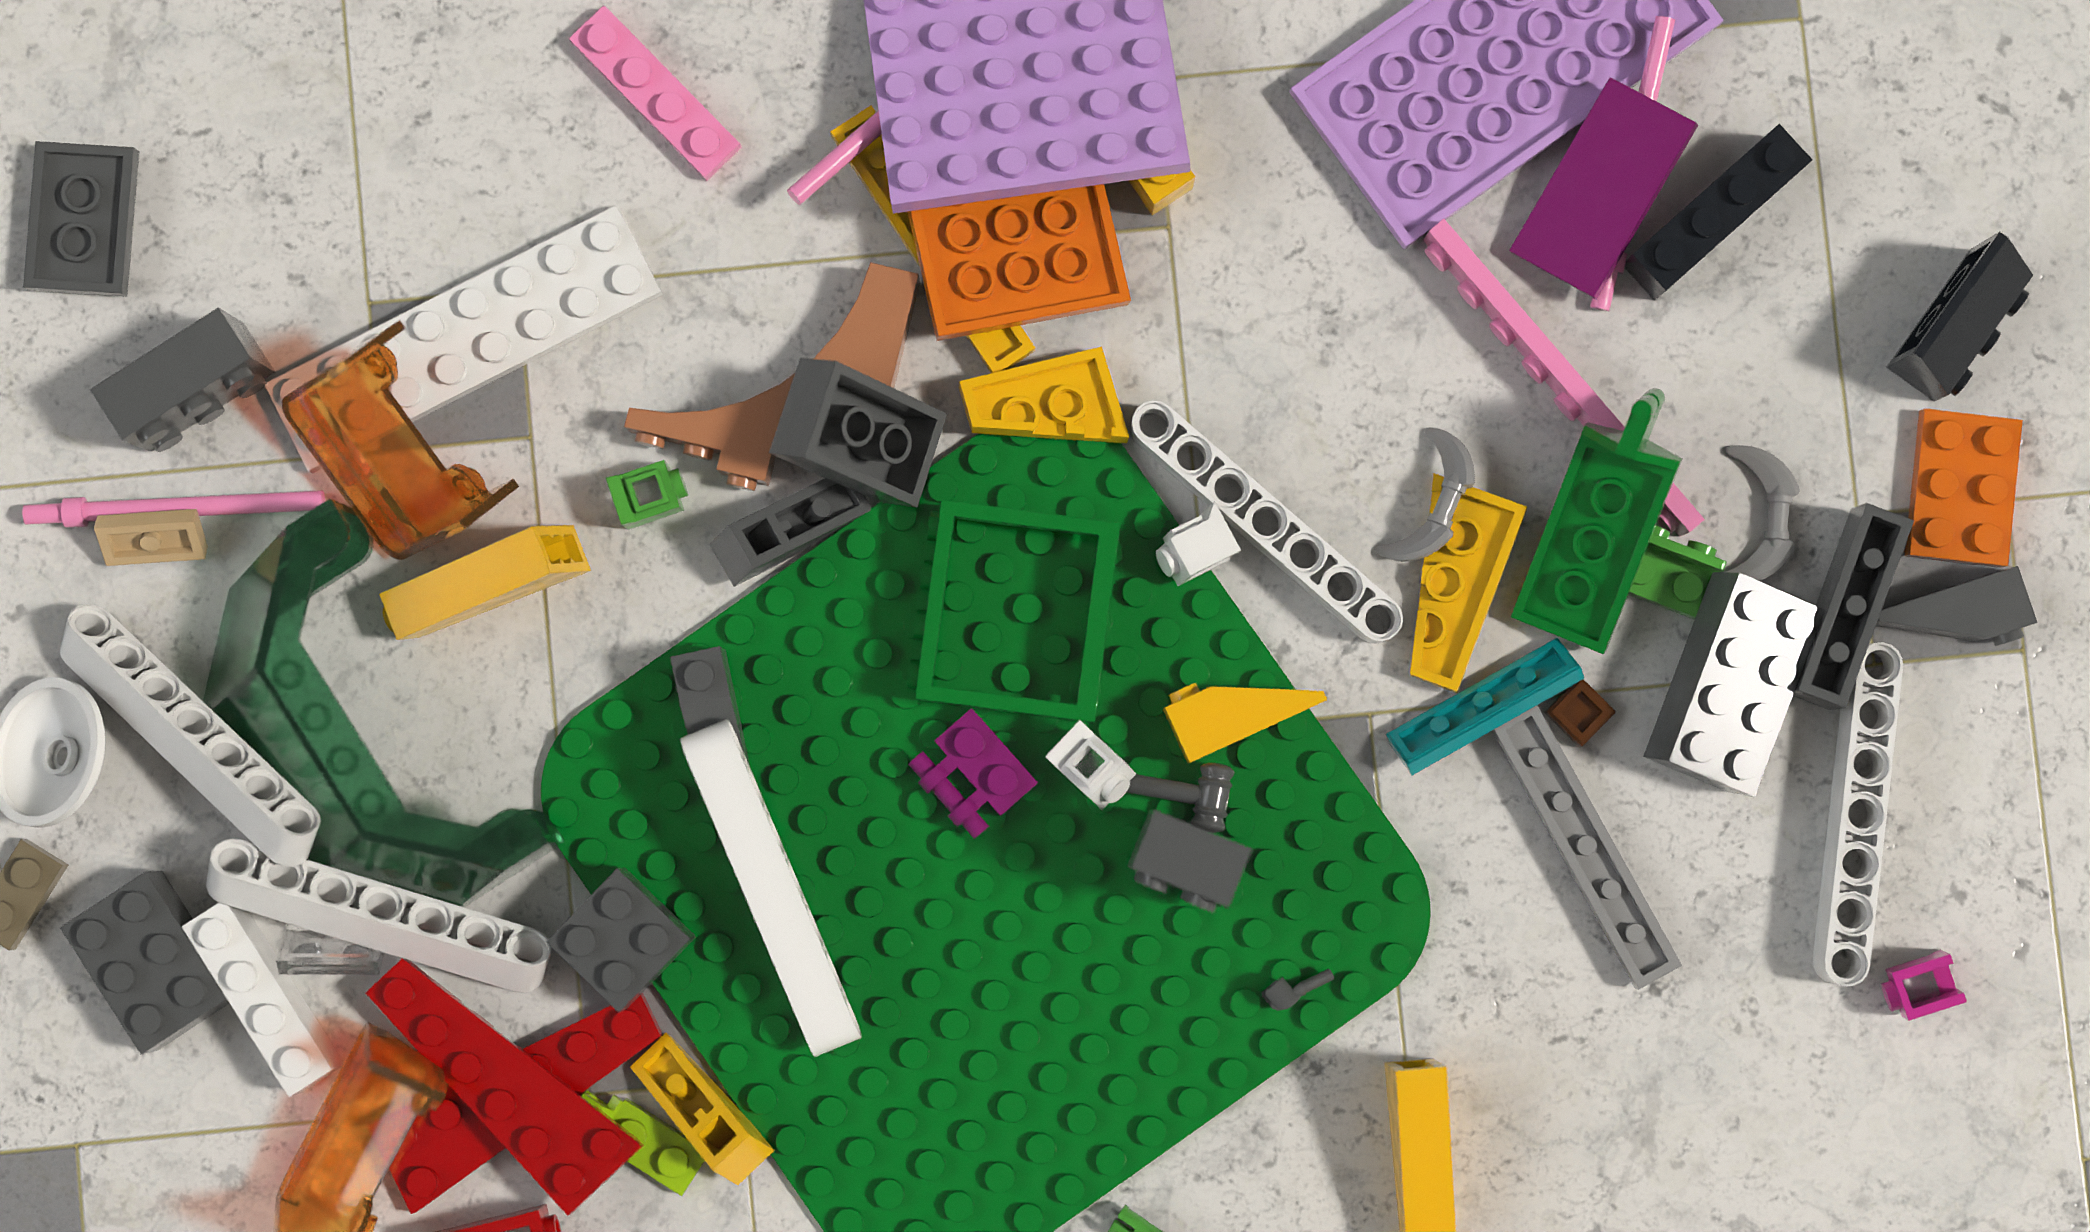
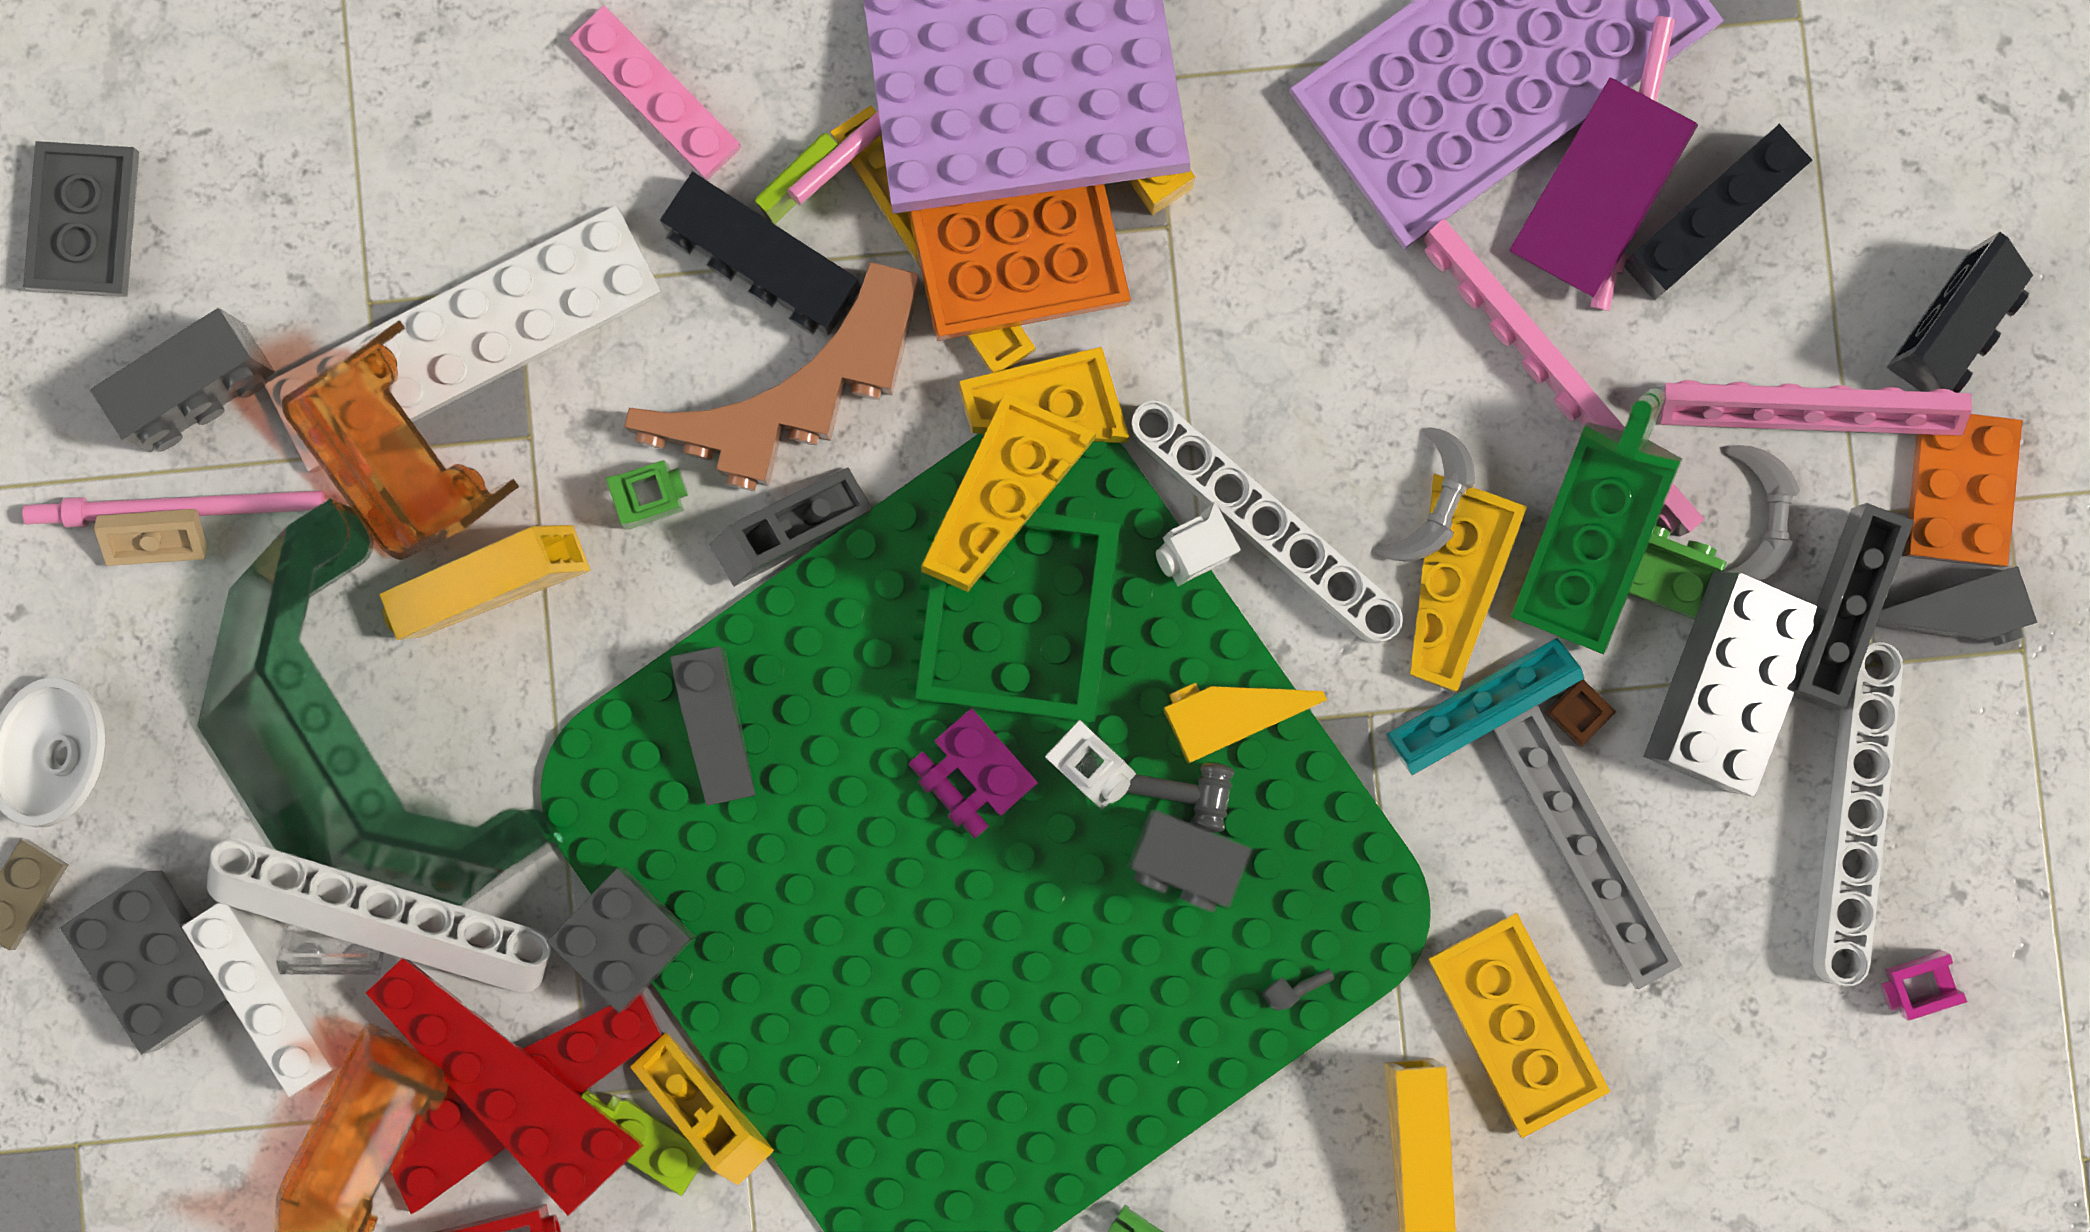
white beam [60,605,321,867] -> none
white beam [680,719,862,1057] -> none
dark grey brick [769,358,947,507] -> none
none -> black brick [660,171,861,336]
none -> lime tile [755,132,838,224]
none -> yellow wing [921,392,1097,592]
none -> yellow plate [1427,912,1611,1138]
none -> bright pink plate [1660,380,1972,435]

